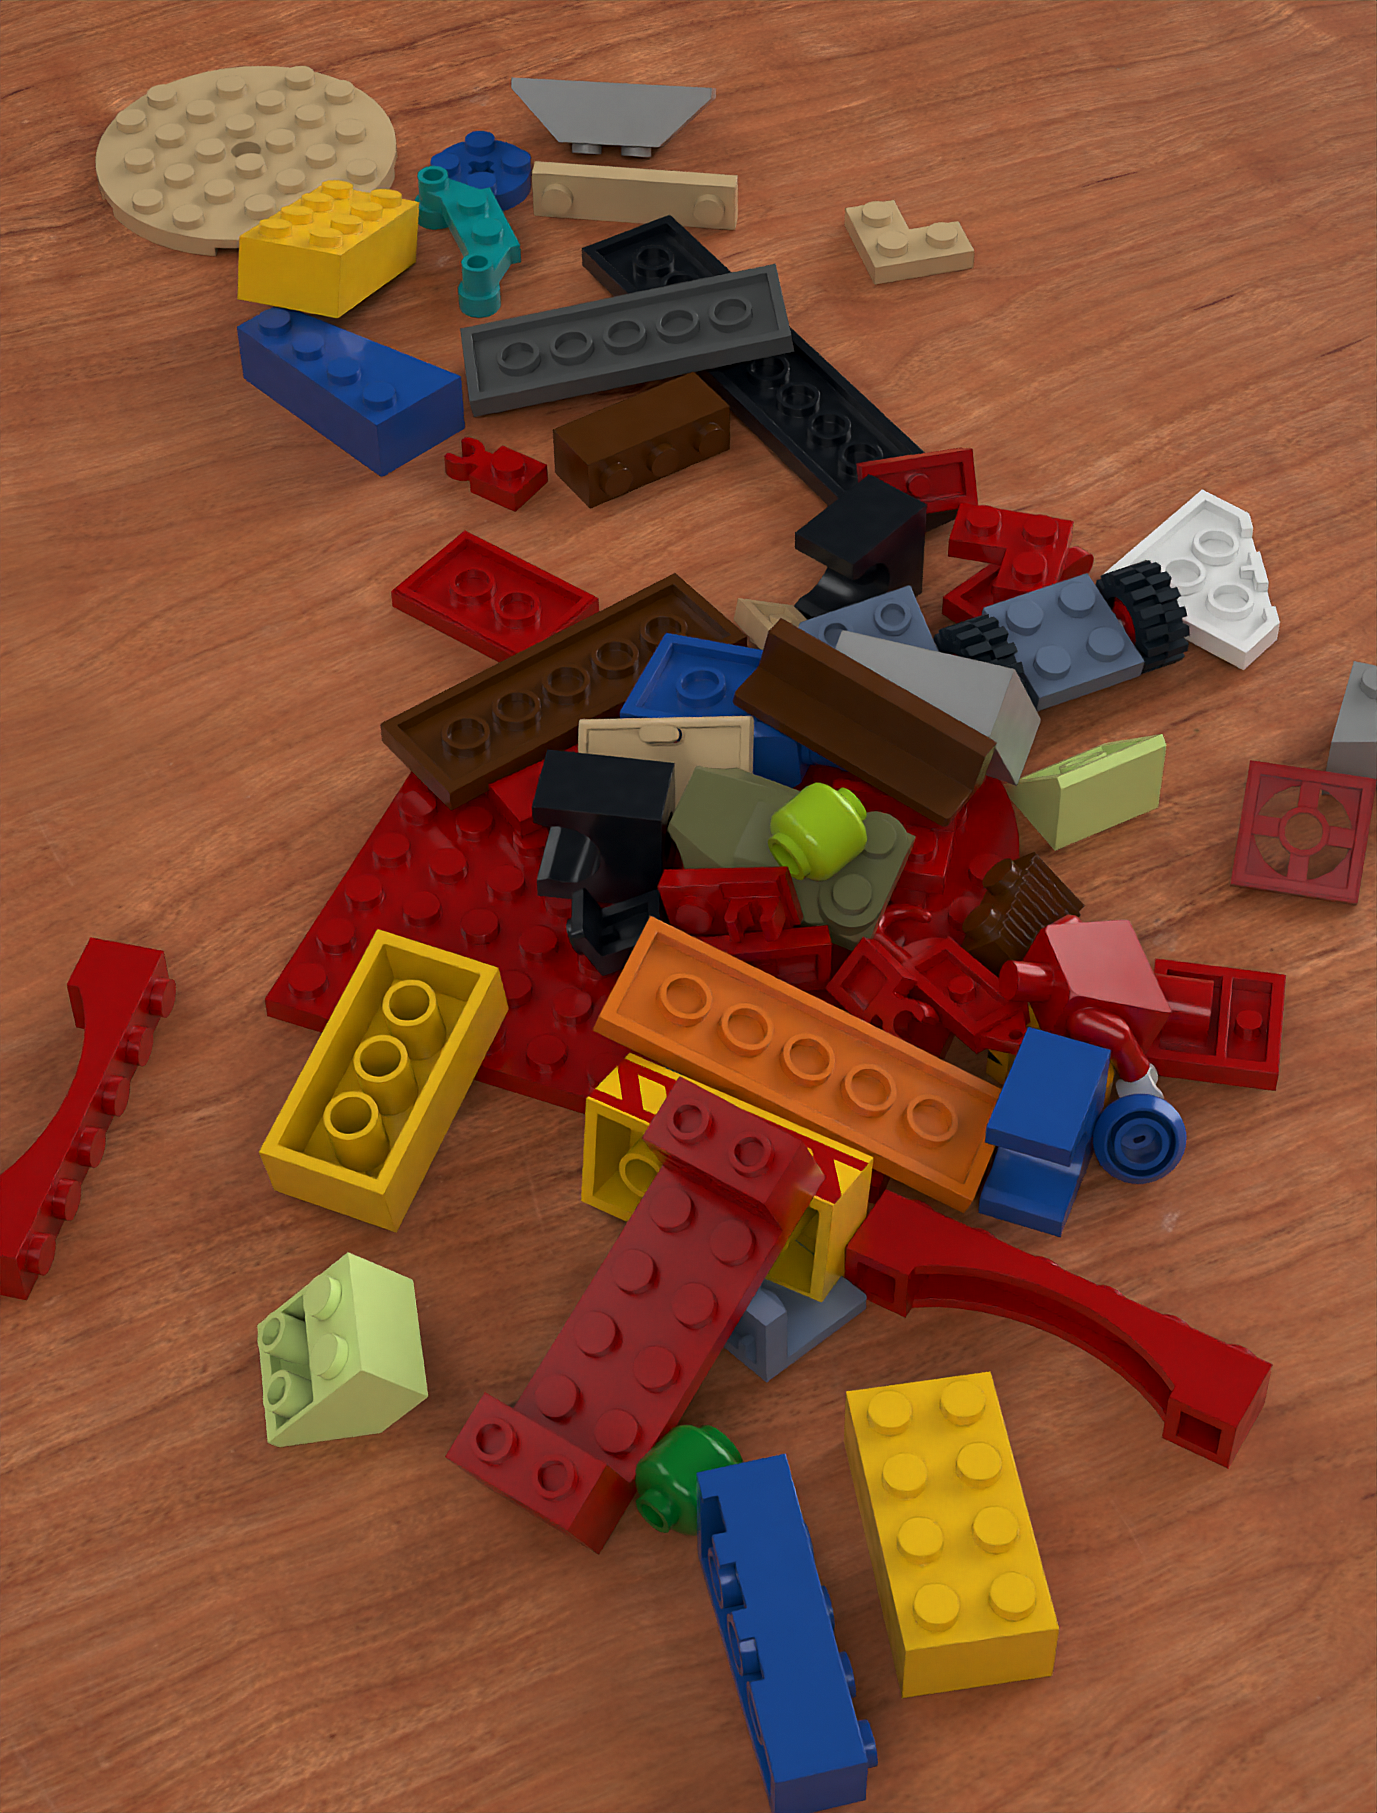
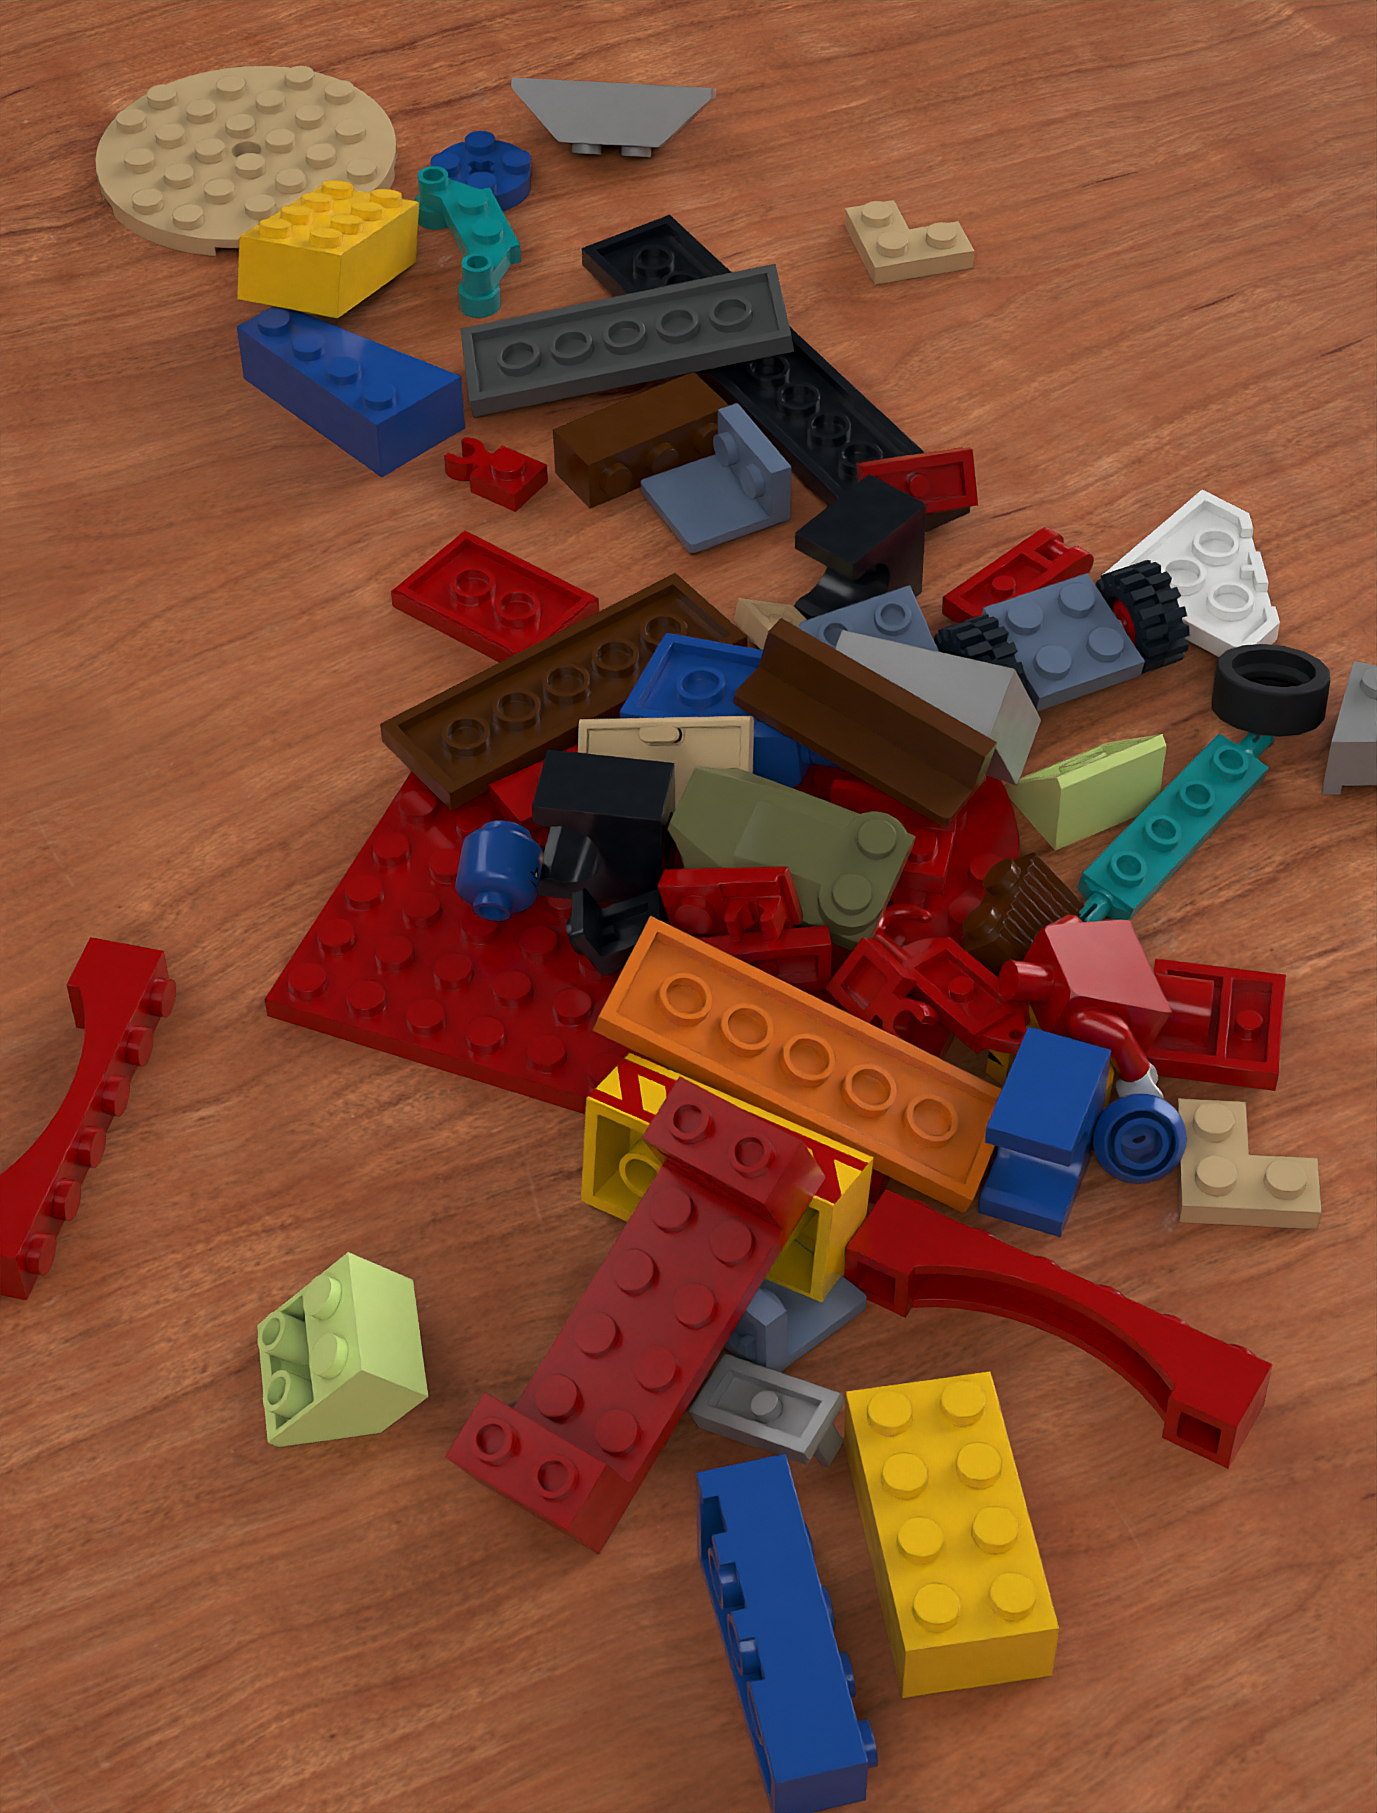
yellow brick [259,929,509,1233] -> none
tan plate [532,161,738,230] -> none
green head [635,1425,743,1536] -> none
lime head [768,783,867,882] -> none
red plate [948,502,1074,604] -> none
red piece [1230,760,1377,905] -> none
none -> blue head [455,821,544,921]
none -> sand blue bracket [641,403,791,553]
none -> light grey plate [689,1354,845,1466]
none -> teal plate [1077,732,1274,922]
none -> tan plate [1177,1098,1322,1229]
none -> black tyre [1212,644,1330,737]

